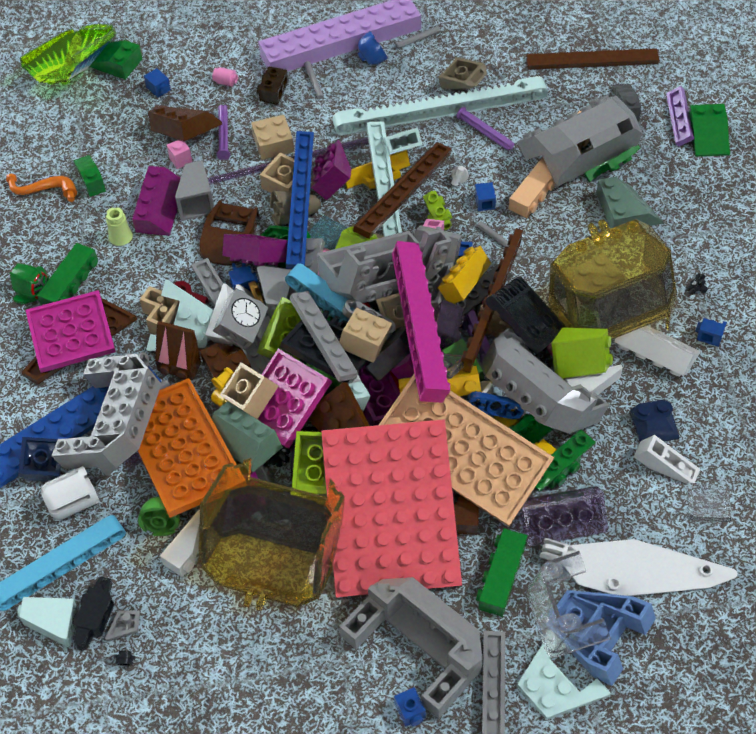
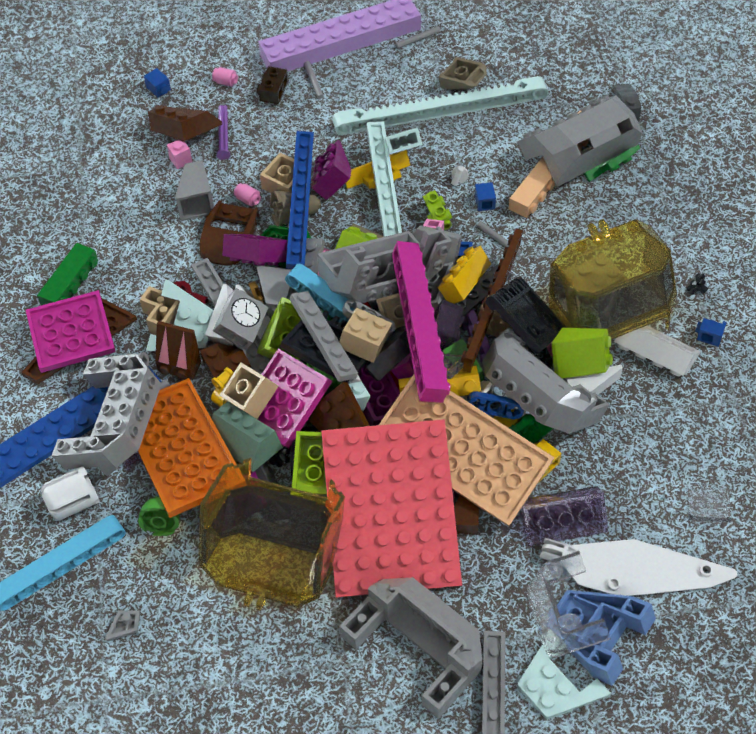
orange animal [6,174,77,202] -> none
green piece [10,263,49,304] -> none
dark blue slope [18,437,61,482] -> none
light aqua slope [18,597,78,647] -> none
clear neon green windscreen [20,24,116,85] -> none
green slope [73,155,106,197] -> none
black hinge [73,576,115,651] -> none
green slope [89,40,143,80] -> none
yellowish green plant [106,207,133,246] -> none
black plate [114,650,136,666] -> none
magenta slope [132,166,181,236] -> none
white slope [160,510,205,577] -> none
clear purple piece [208,137,369,185] -> none
blue brick [229,263,258,292] -> none
tan brick [251,115,294,160] -> none
clear light blue tile [309,215,348,250] -> none
reddish brown plate [353,142,452,239] -> none
blue cylinder [357,31,388,65] -> none
blue brick [394,687,426,727] -> none
medium lavender axle [456,107,514,151] -> none
green brick [476,528,528,617] -> none
reddish brown tile [526,48,659,70] -> none
green bracket [535,430,596,492] -> none
sand green wedge [596,177,664,233] -> none
dark blue slope [630,400,680,442] -> none
white slope [634,435,700,486] -> none
medium lavender plate [666,86,694,147] -> none
green slope [689,104,730,157] -> none
none -> bright pink brick [234,183,261,207]

